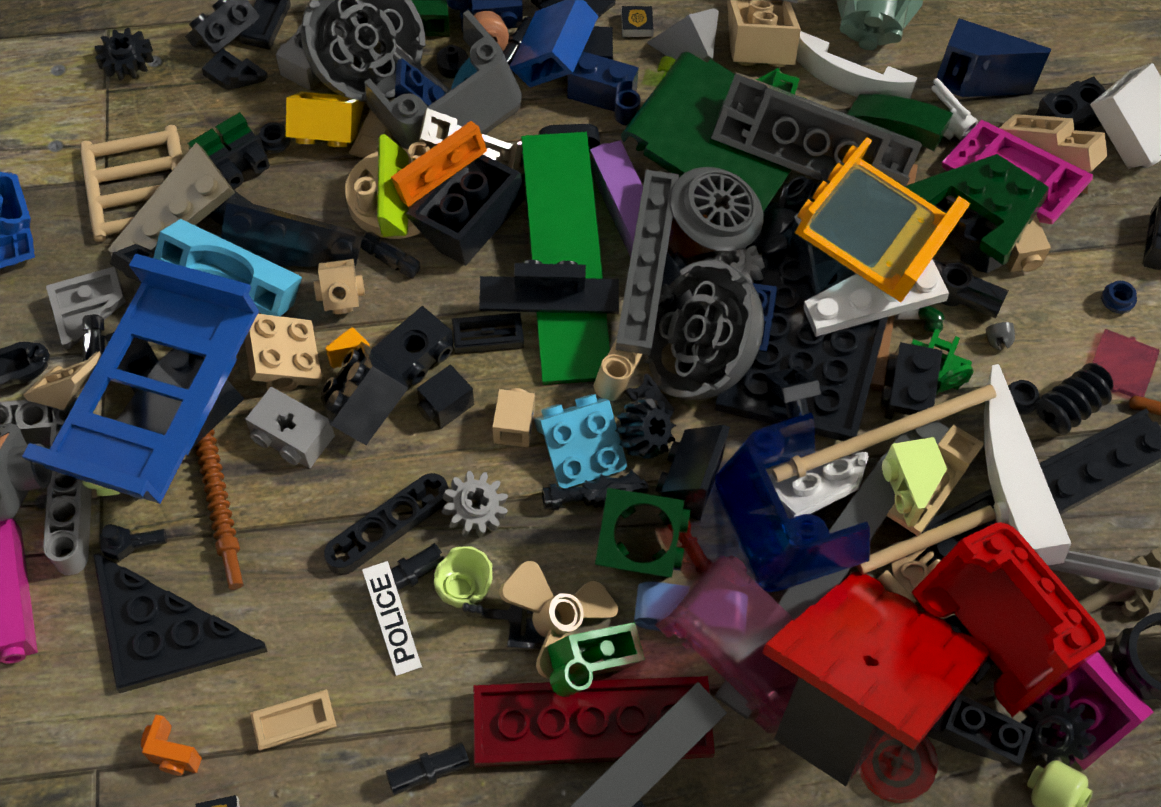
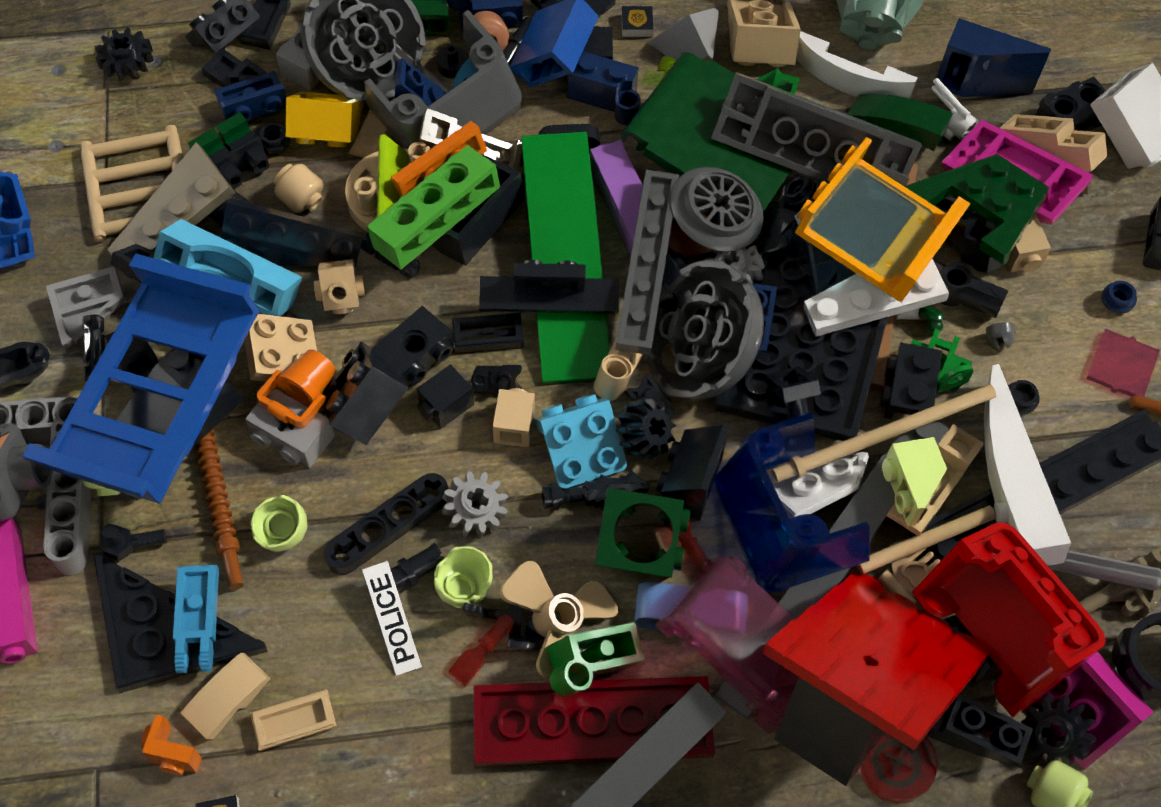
tan slope [23,351,102,410] -> none
light orange slope [326,327,370,369] -> none
black pin [385,742,470,796] -> none
black piece [1035,363,1114,435] -> none
none -> dark azure hinge [173,564,219,673]
none -> tan slope [181,653,270,739]
none -> dark blue bracket [214,71,287,122]
none -> yellowish green hair [250,495,308,552]
none -> orange piece [257,349,336,428]
none -> tan head [273,164,324,213]
none -> bright green brick [367,145,500,270]
none -> clear red piece [448,614,514,687]
none -> black piece [470,365,522,393]

